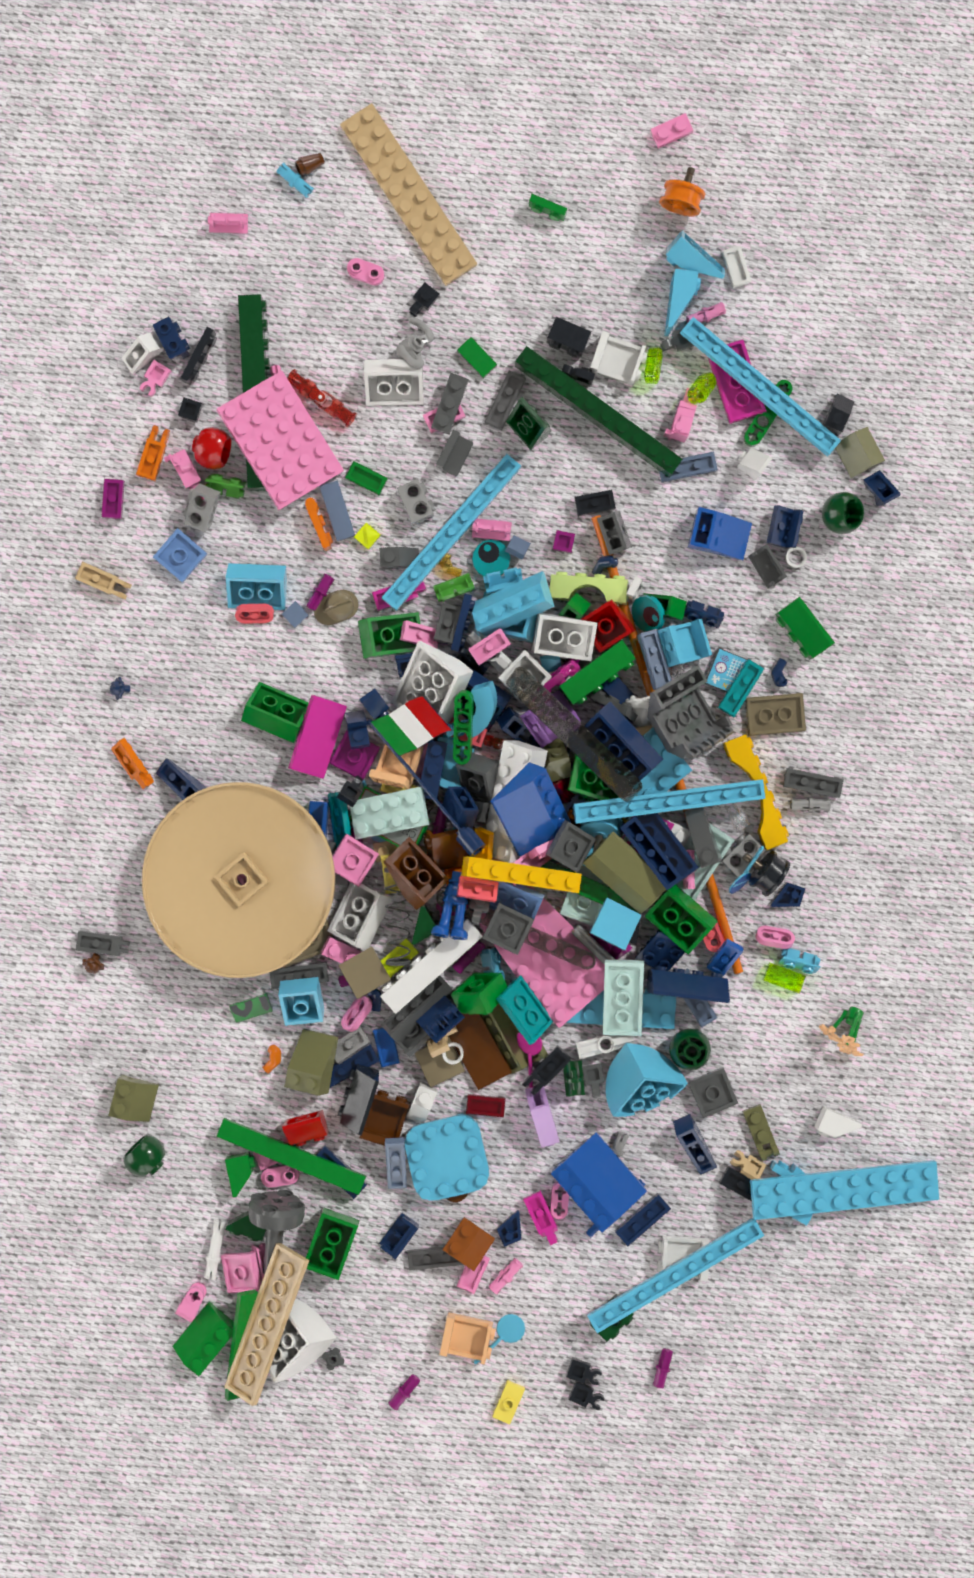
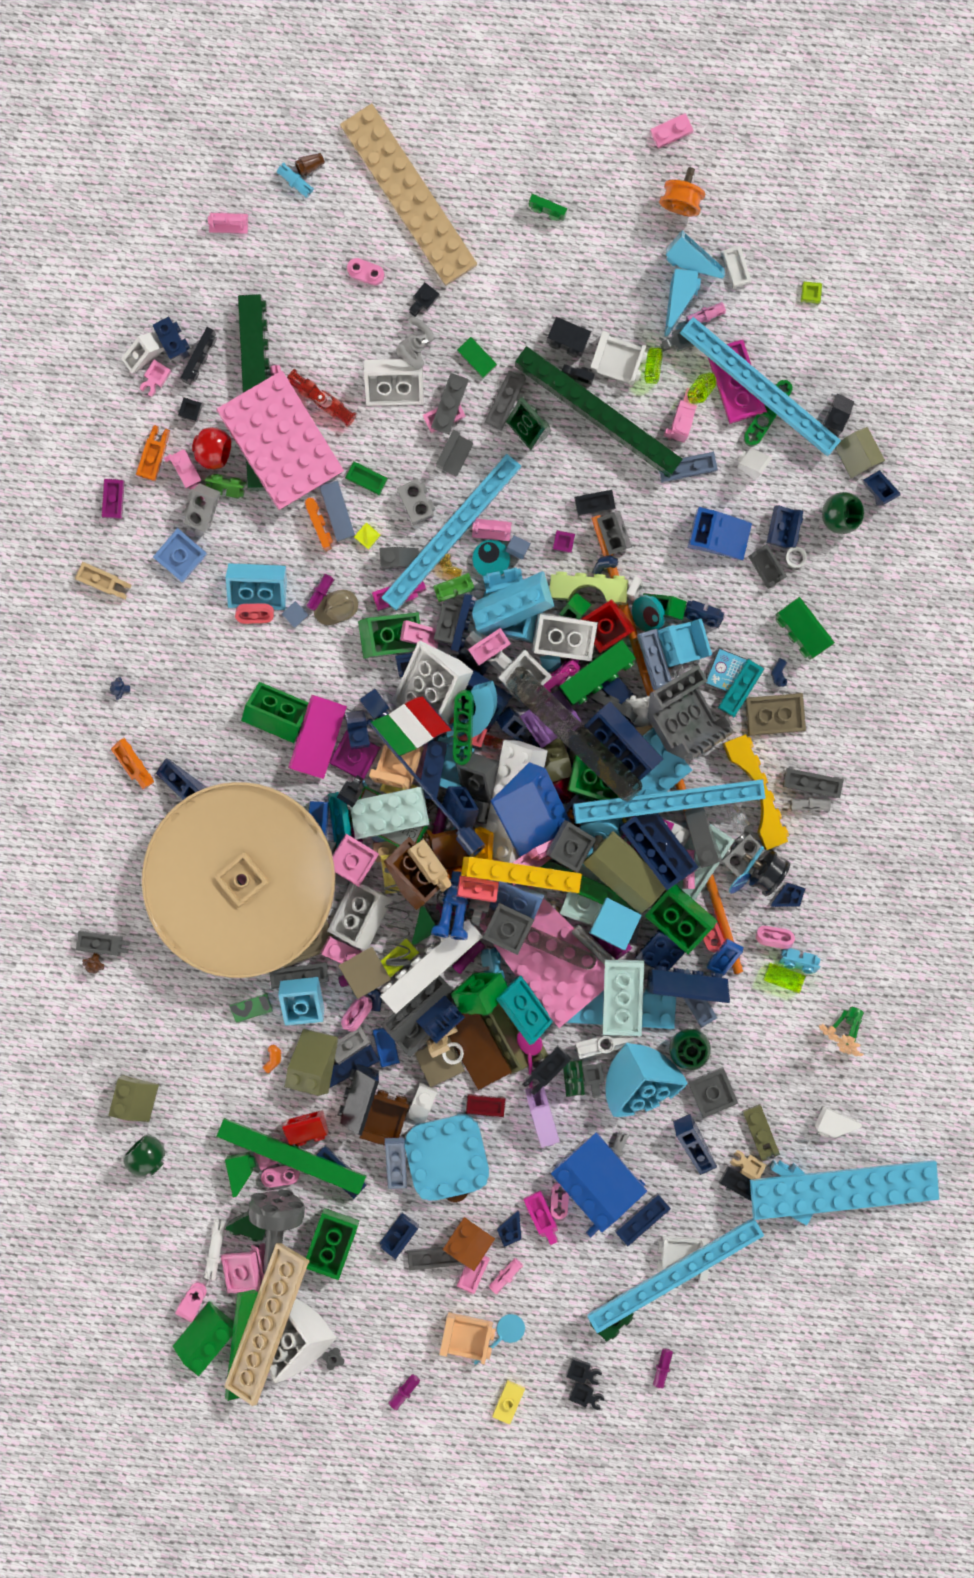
none -> tan hinge [408,839,452,892]
none -> lime tile [801,281,823,304]

